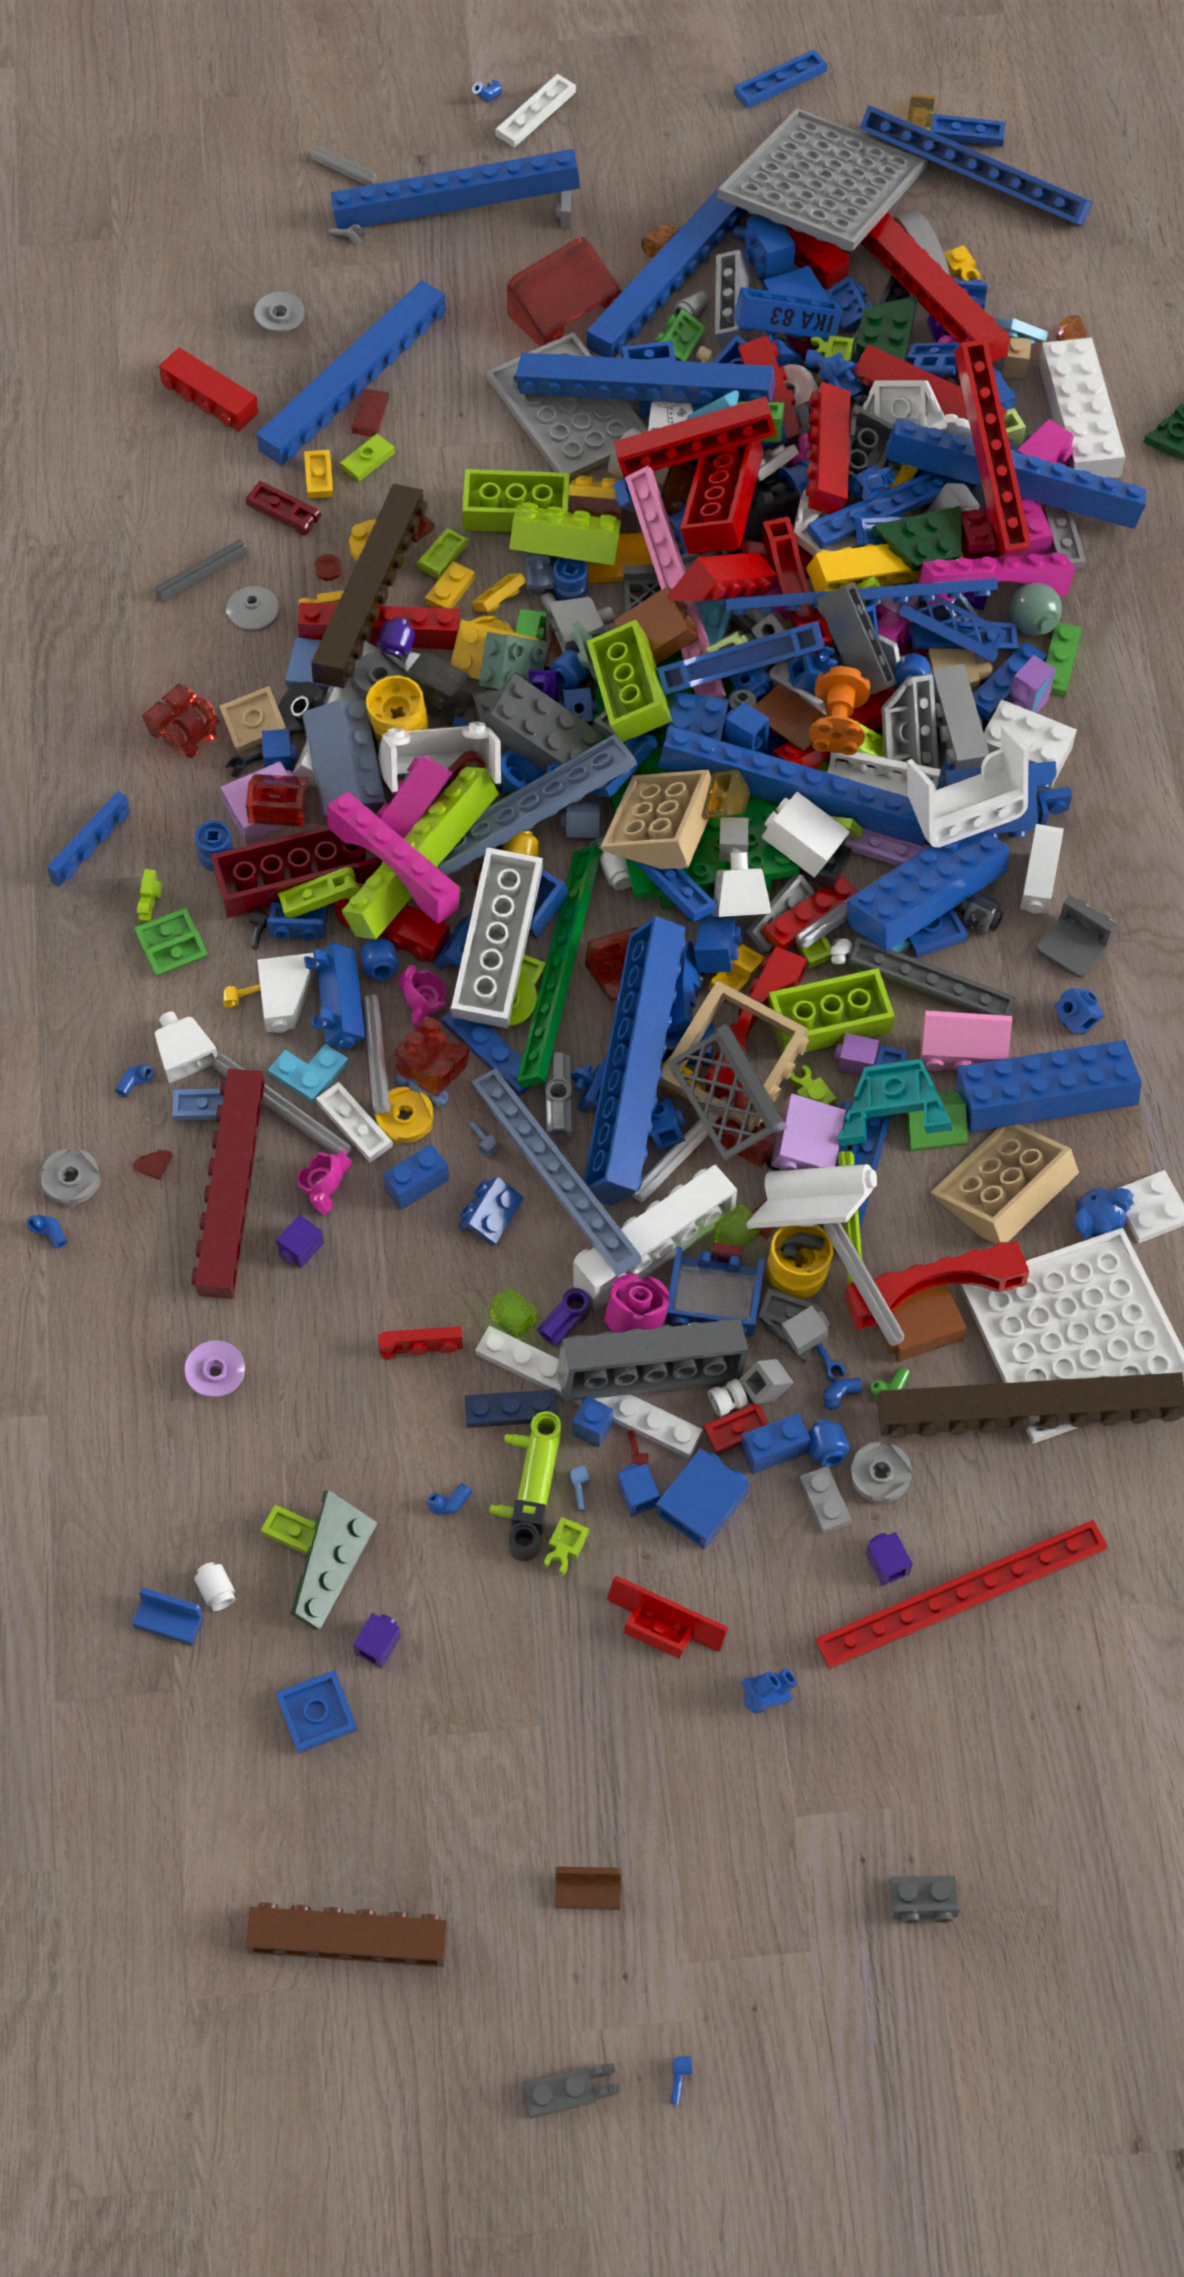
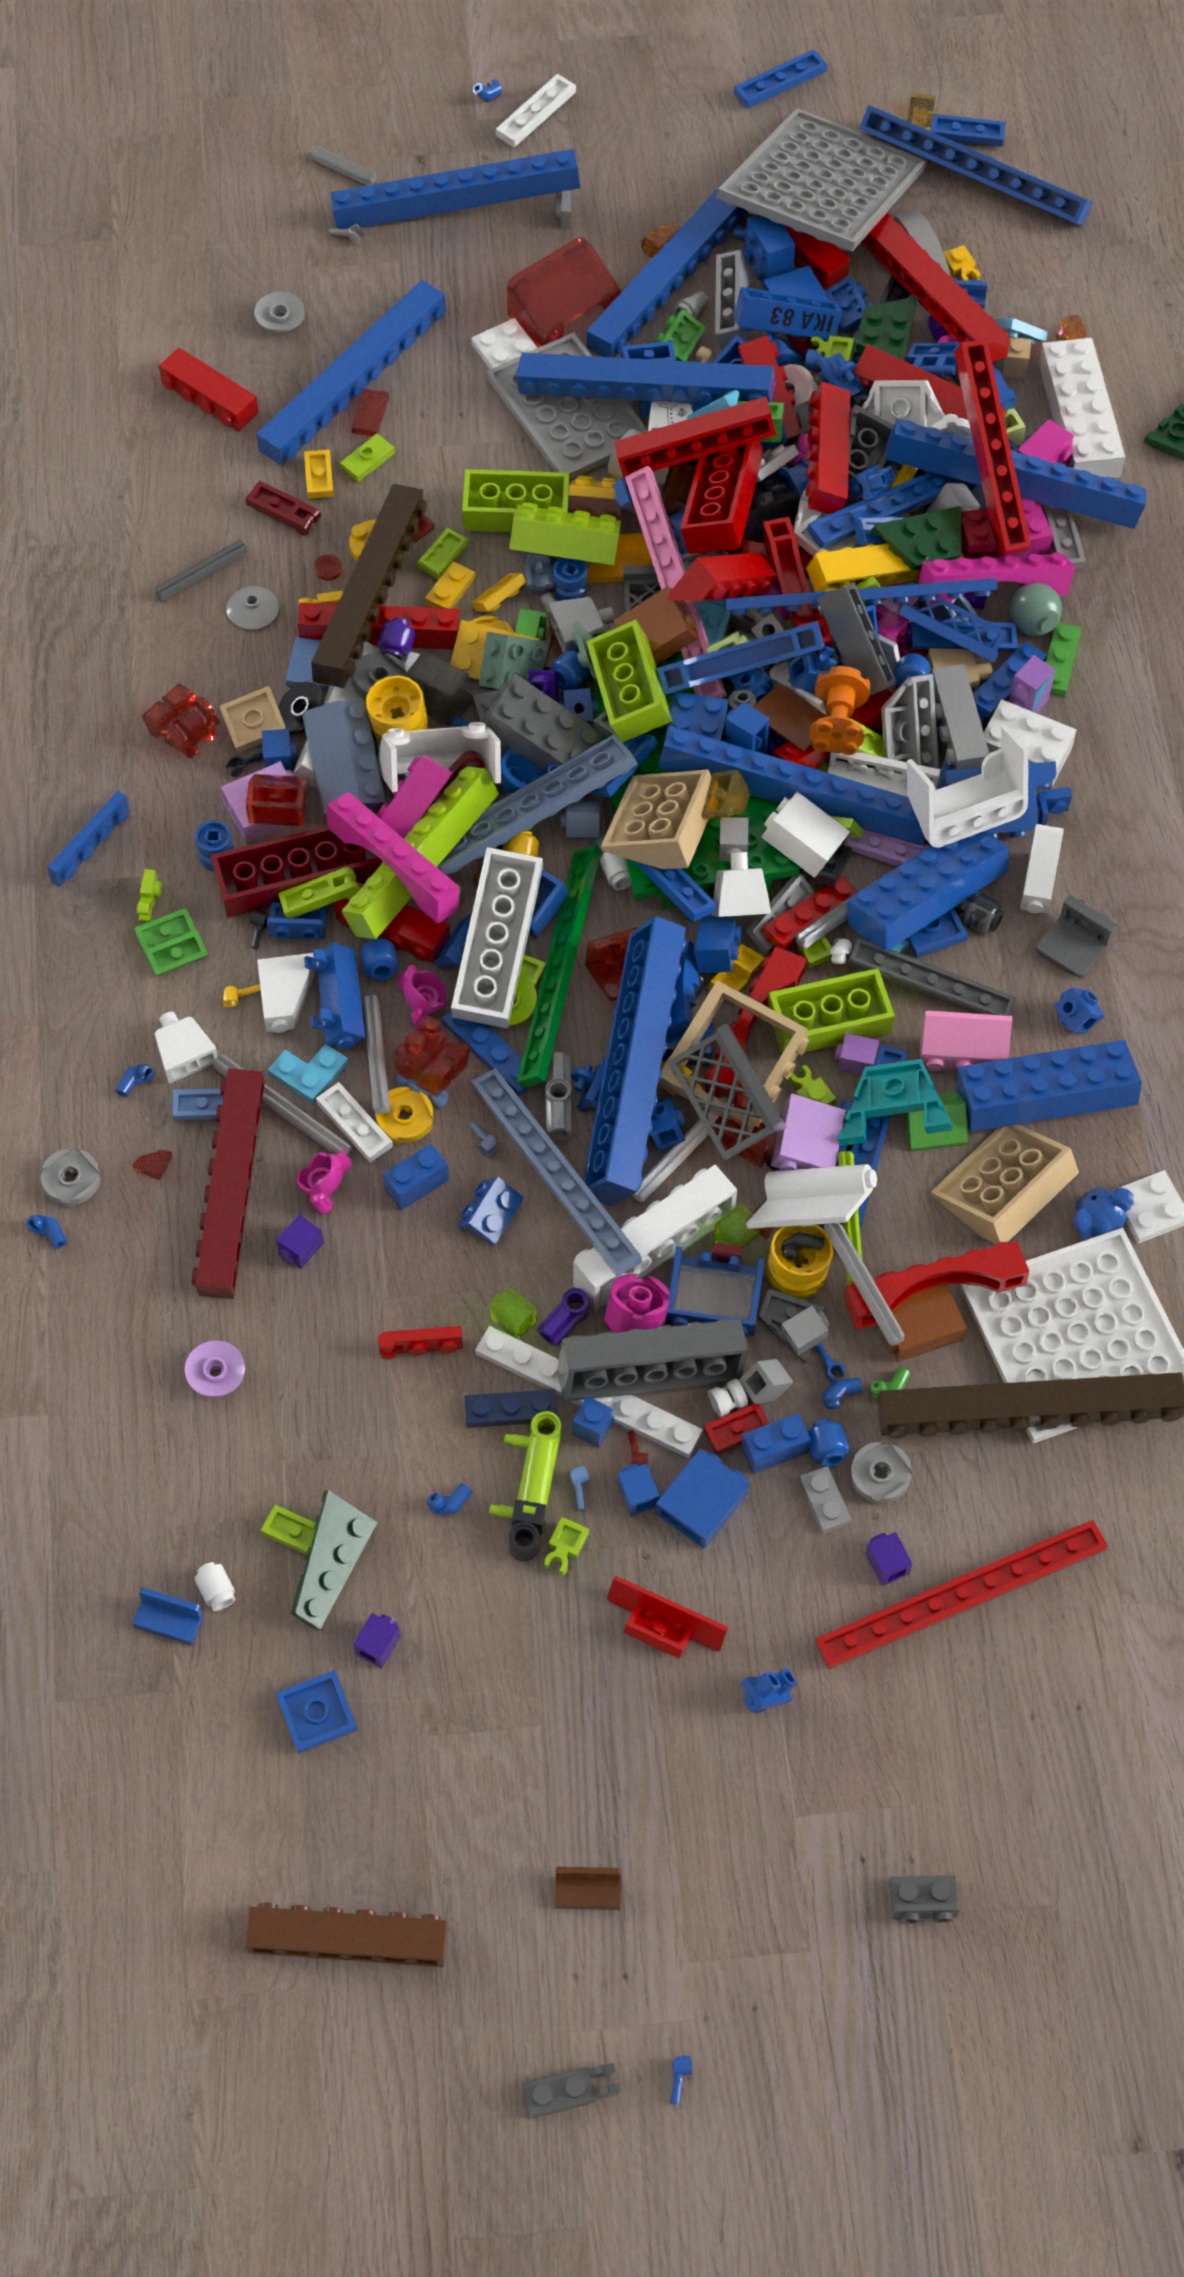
none -> white plate [471,318,537,370]

